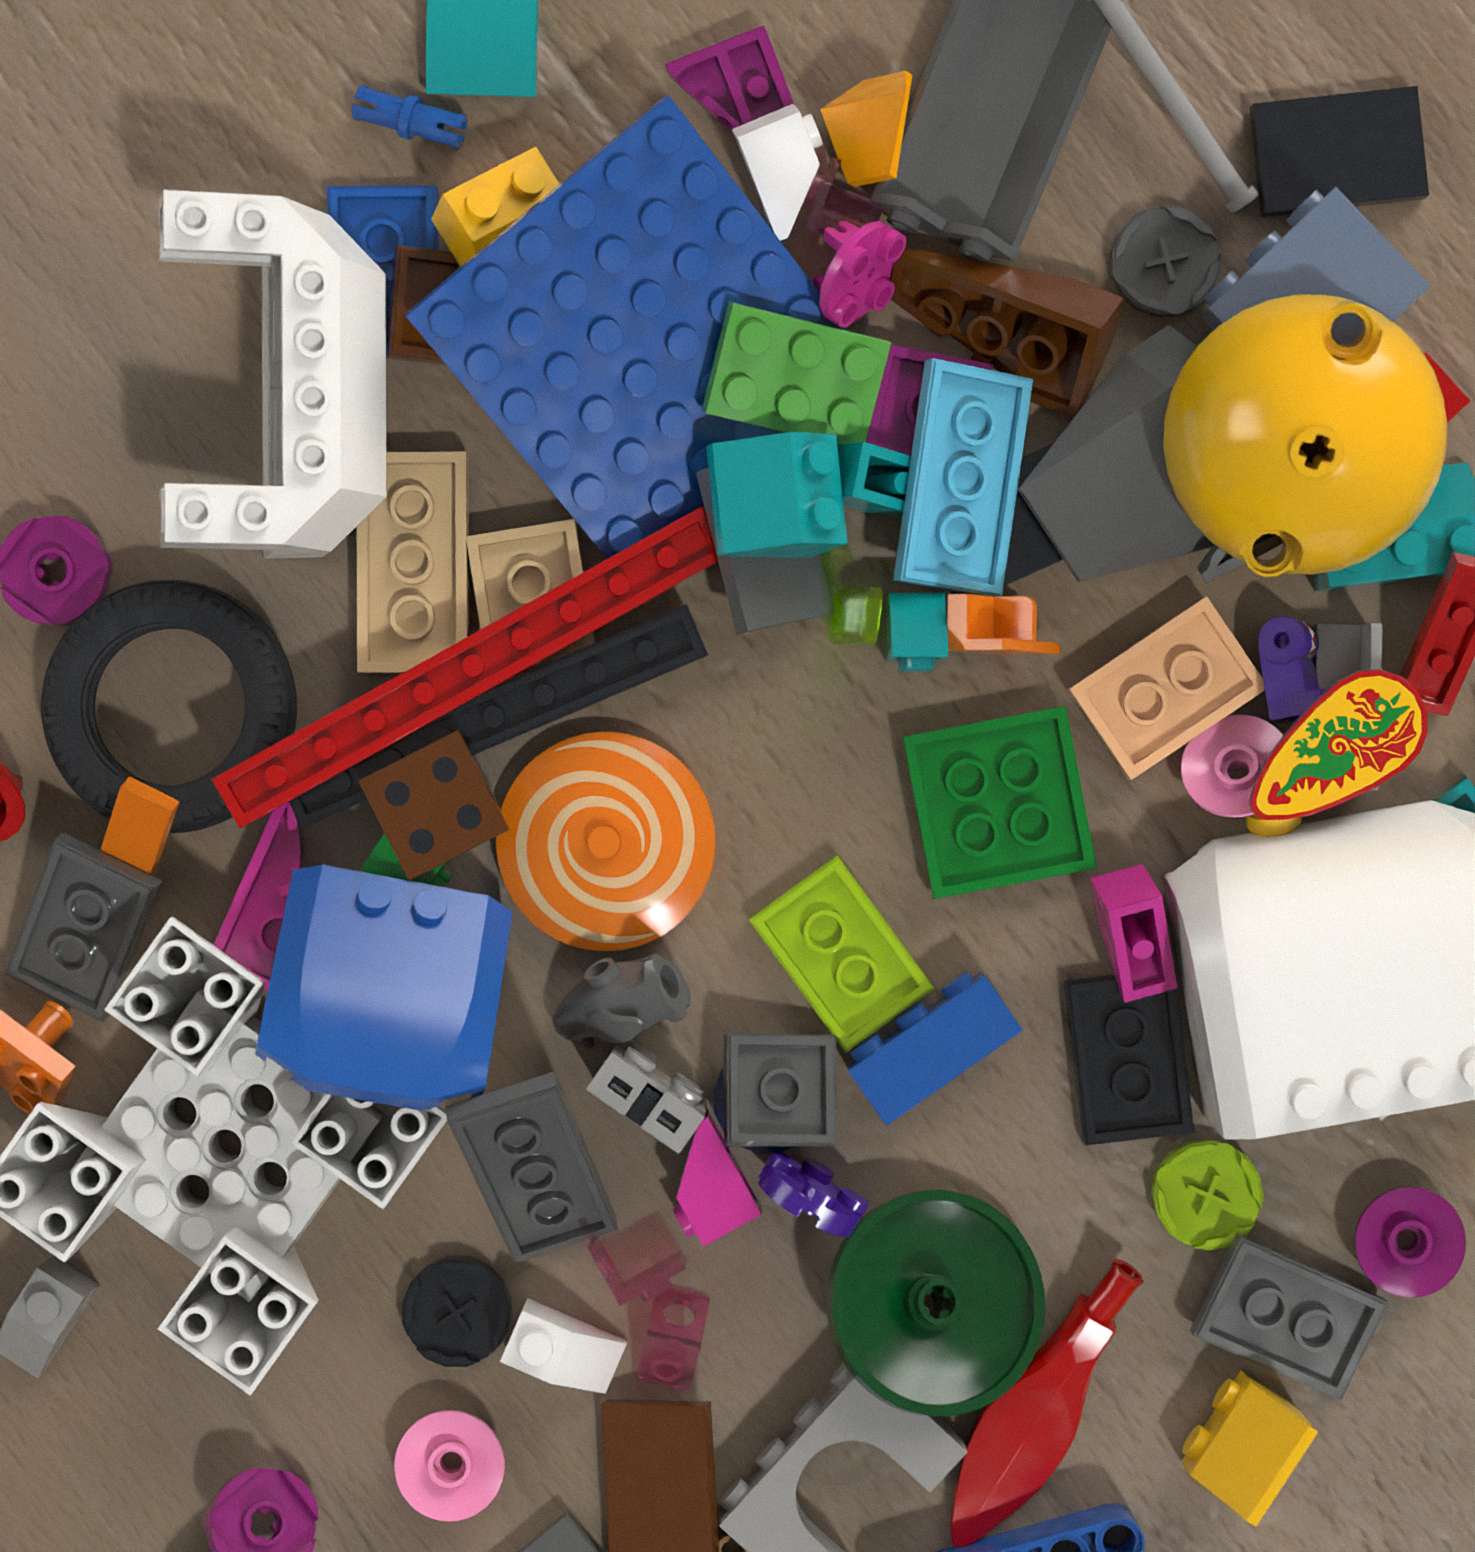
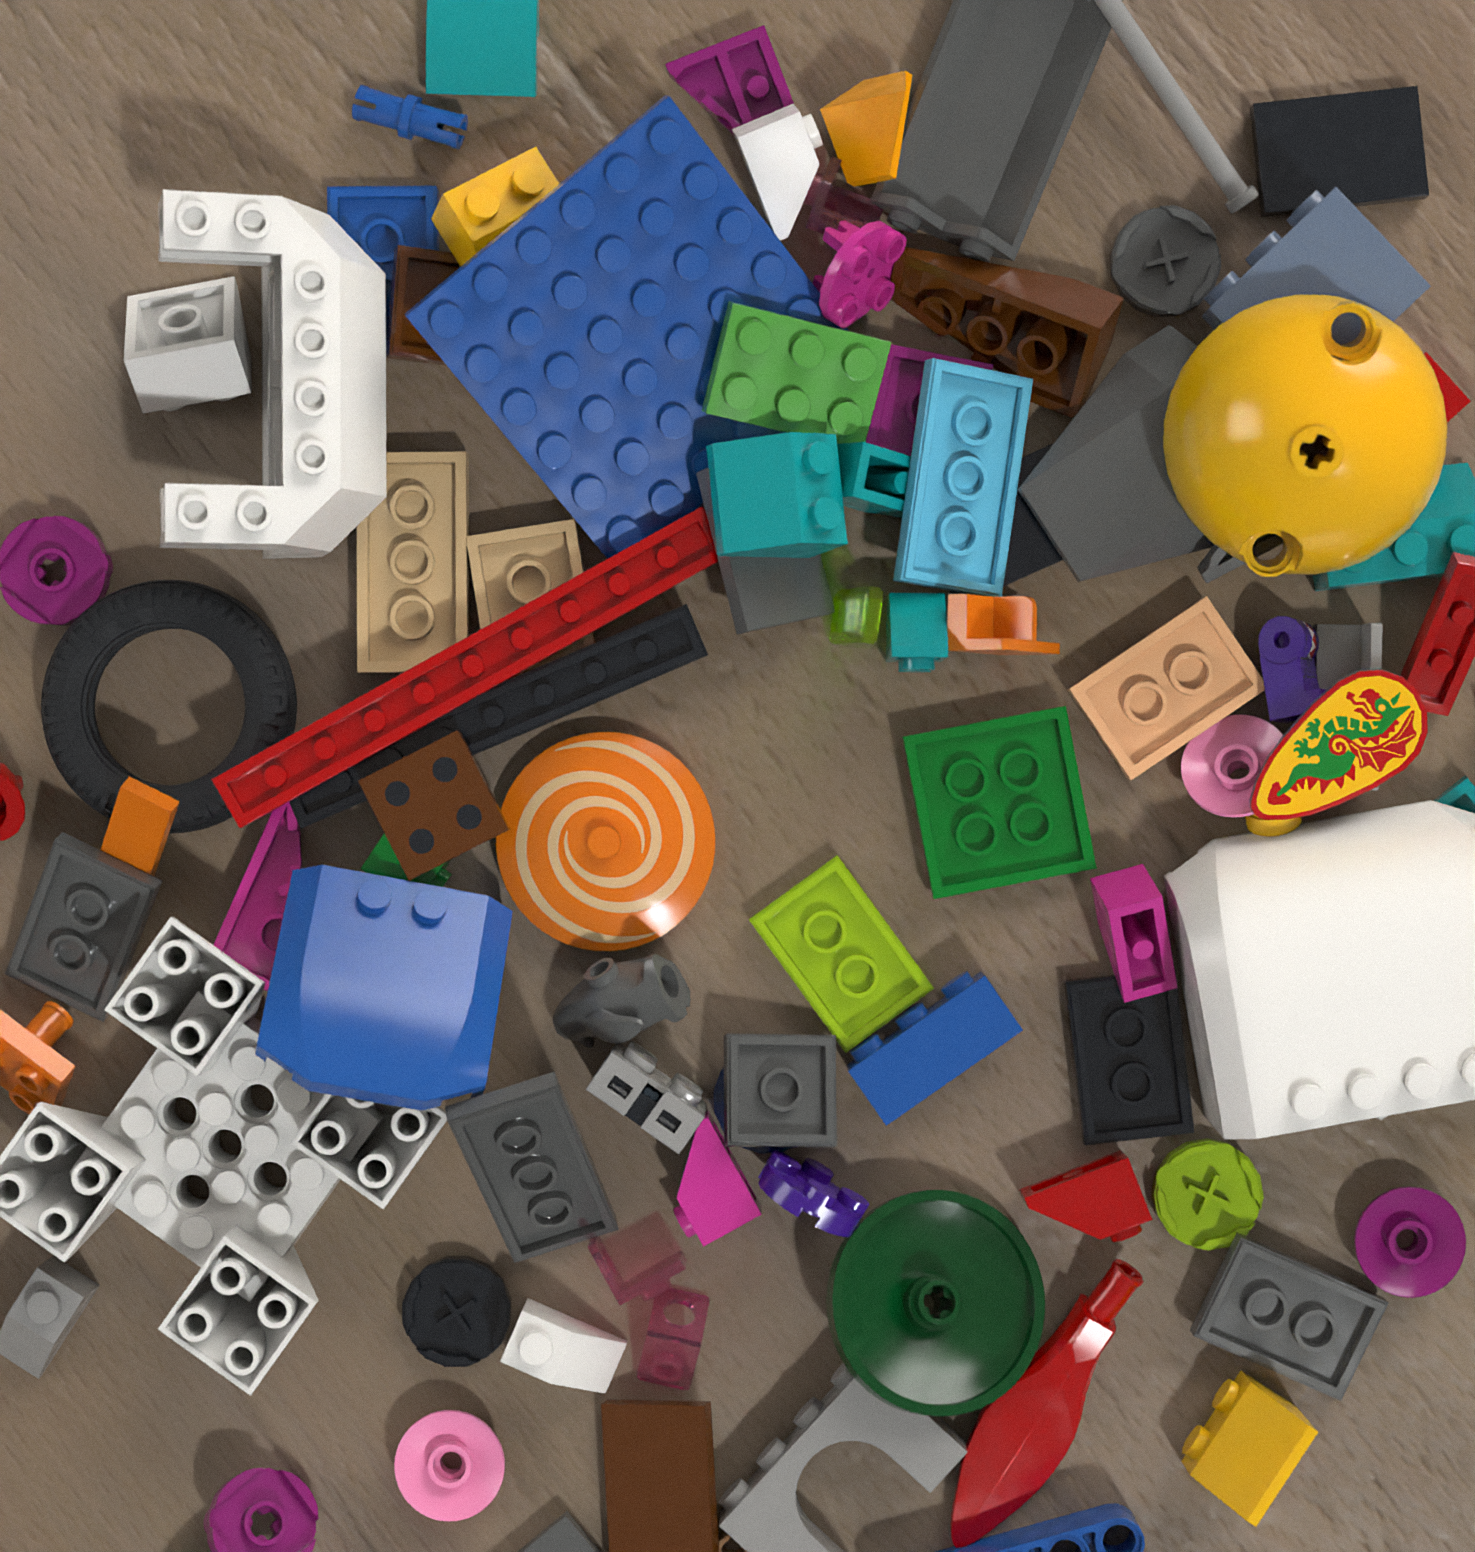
none -> white slope [124,276,252,414]
none -> red slope [1019,1150,1152,1242]

